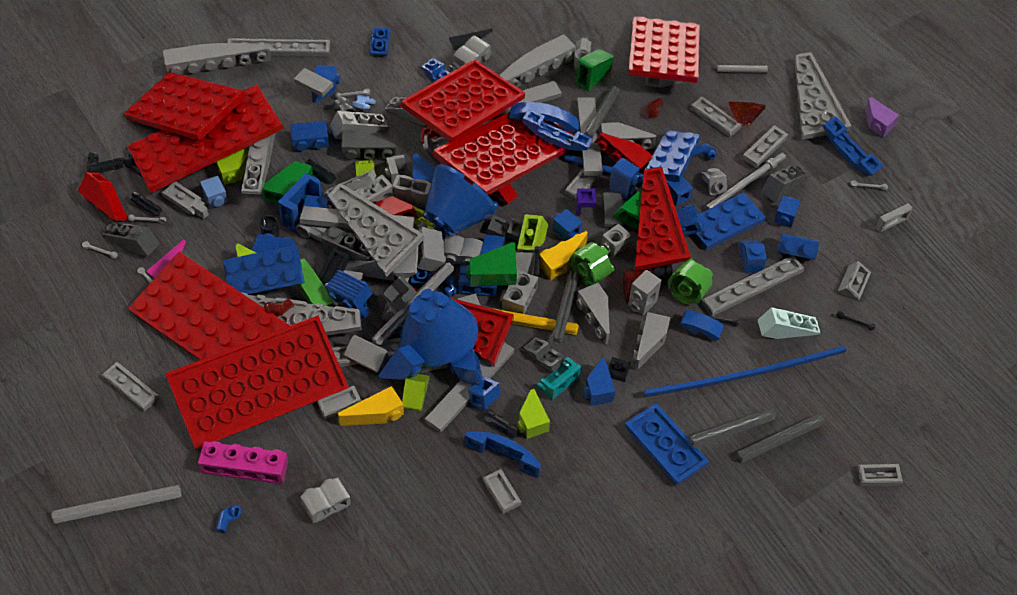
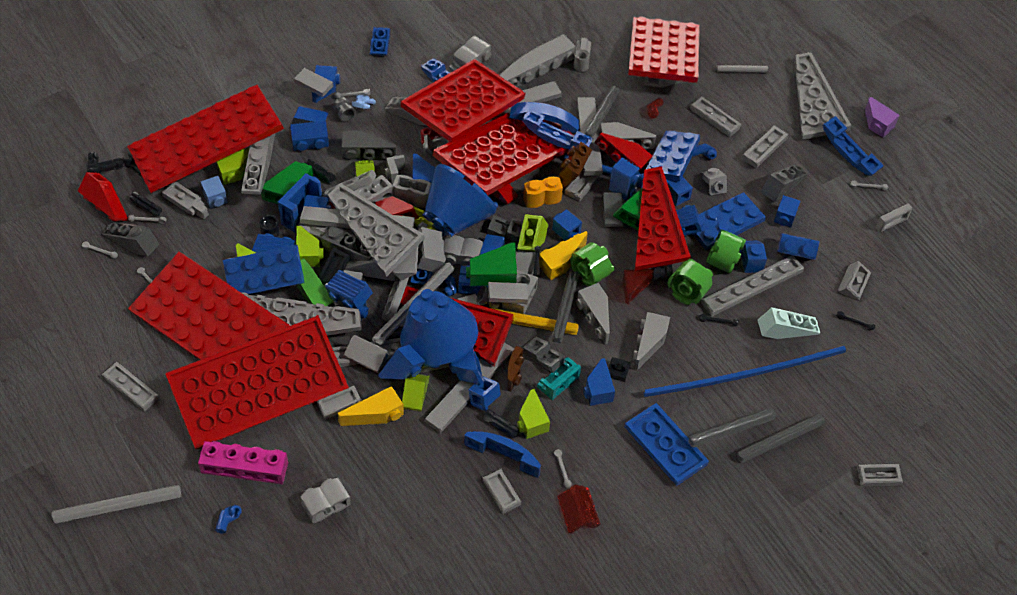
red plate [124,72,246,141] -> none
dark pink sticker [146,239,186,278] -> none
light grey slope [163,43,271,75] -> none
light grey tile [228,38,330,57] -> none
clear red arm [264,298,294,316] -> none
light grey slope [329,111,389,139] -> none
dark grey panel [382,276,417,311] -> none
black sticker [449,28,493,51] -> none
green slope [575,49,614,92] -> none
dark purple panel [575,188,596,216] -> none
light grey brick [601,224,631,258] -> none
light grey brick [628,270,661,316] -> none
blue slope [679,310,724,341] -> none
light grey bar [705,153,786,210] -> none
clear red slope [729,101,766,125] -> none
none -> blue sticker [289,106,329,129]
none -> lime slope [296,226,324,267]
none -> dark grey wheel [476,285,501,309]
none -> light grey tile [488,282,528,303]
none -> reddish brown slope [507,345,524,392]
none -> light orange brick [523,177,563,208]
none -> light grey hinge [554,450,572,488]
none -> clear red panel [557,484,601,534]
none -> reddish brown plate [559,142,592,191]
none -> bright green brick [706,229,746,273]

